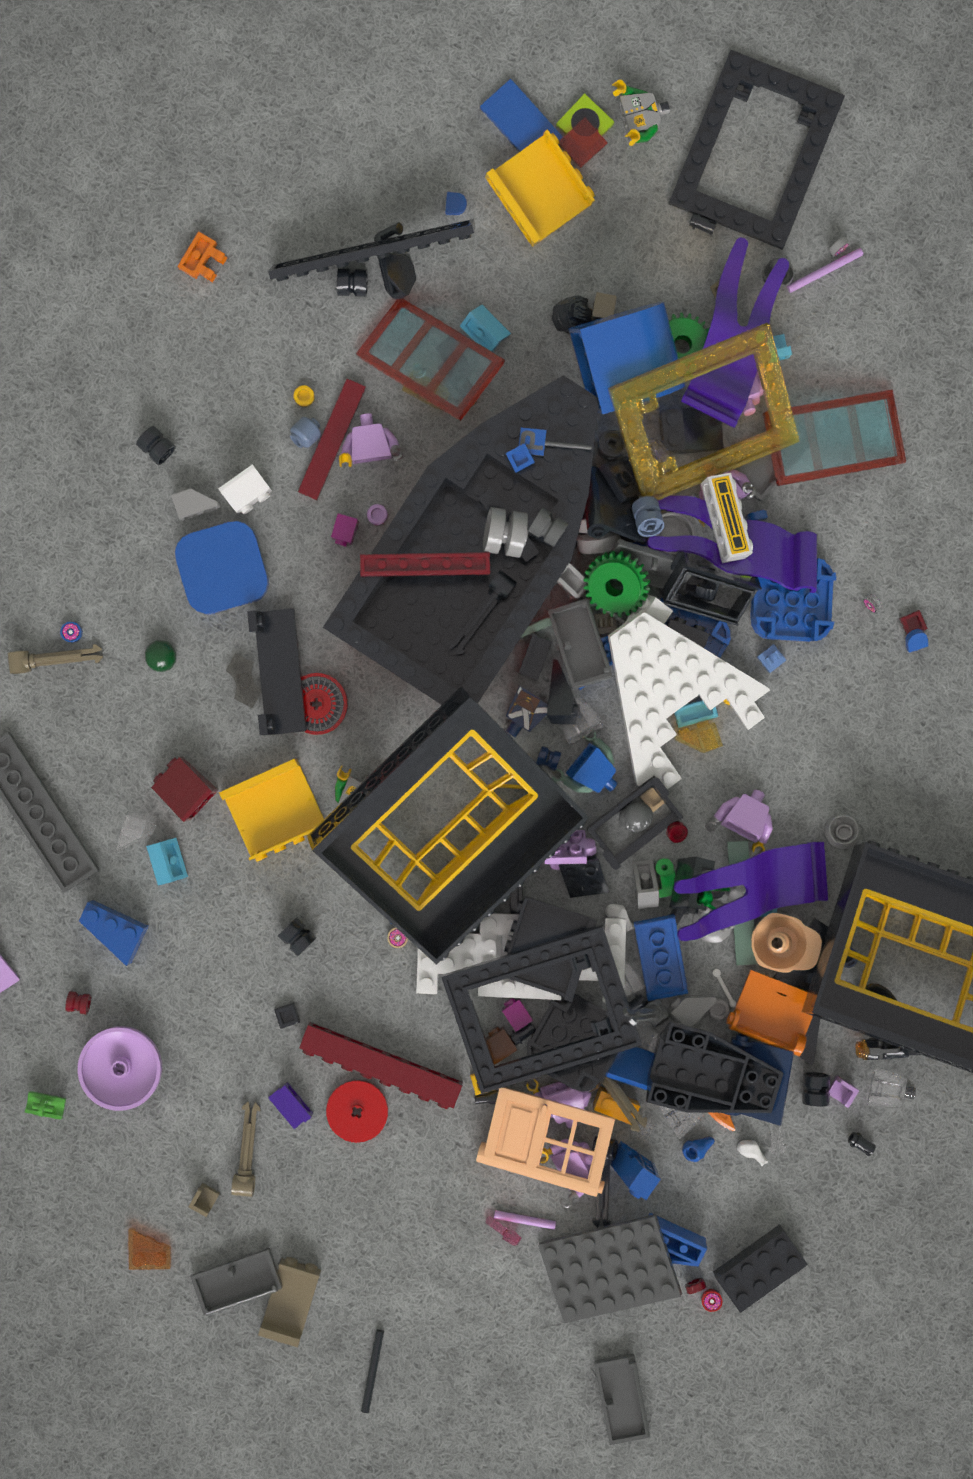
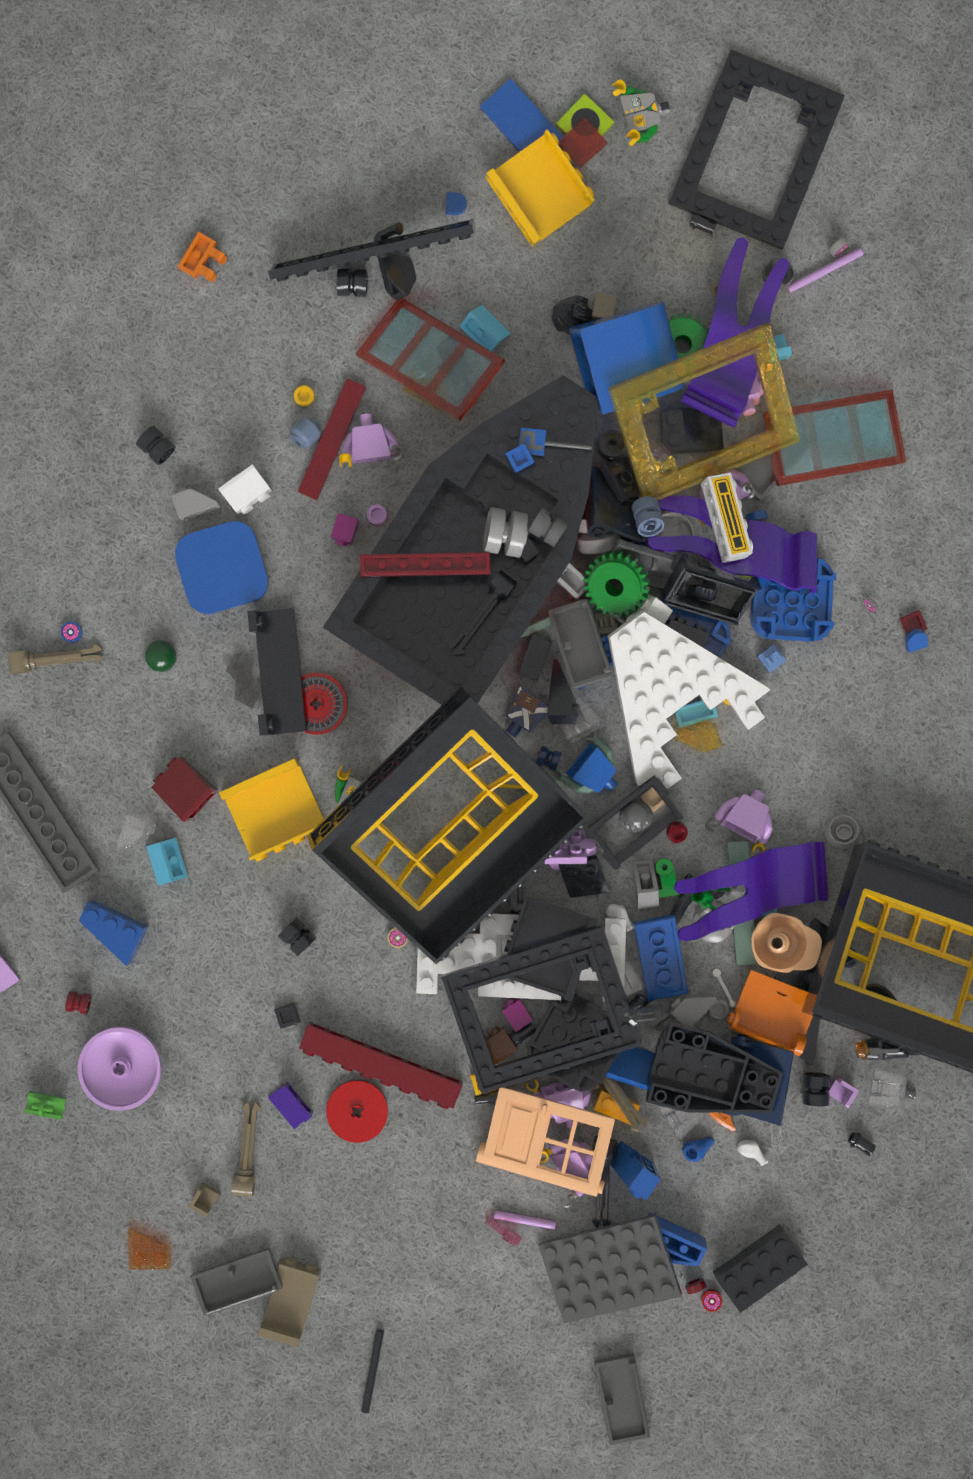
black panel [669,856,715,915] -> none

